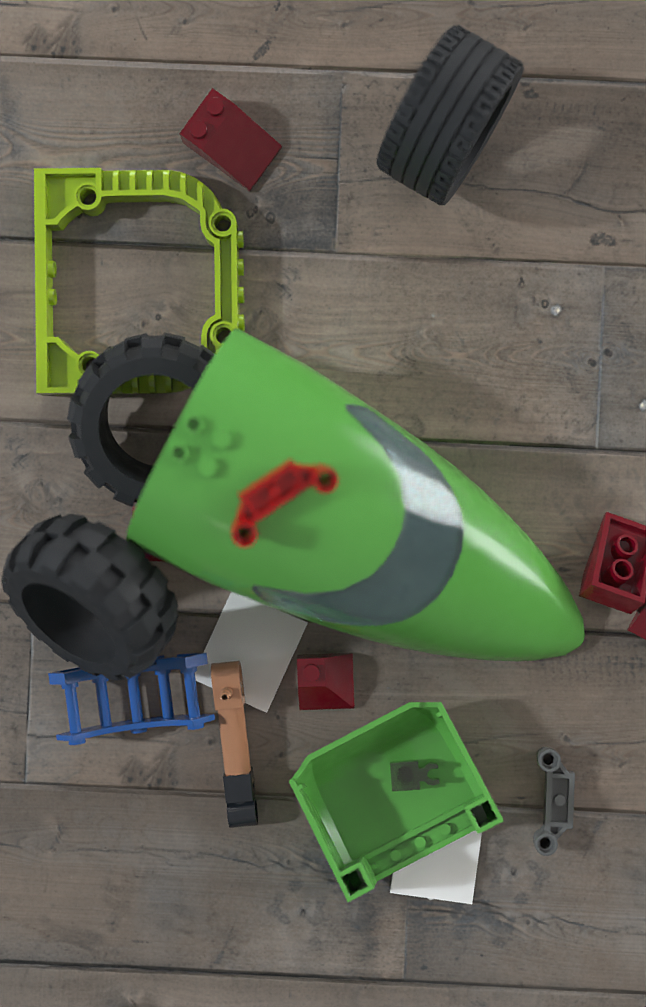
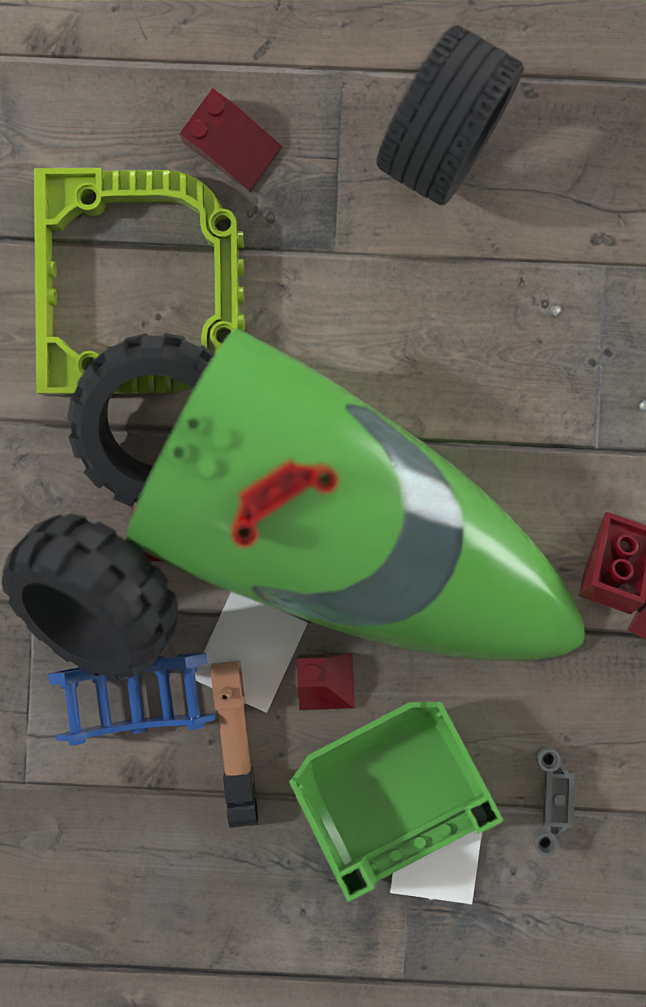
clear smoke plate [390,760,439,791] -> none

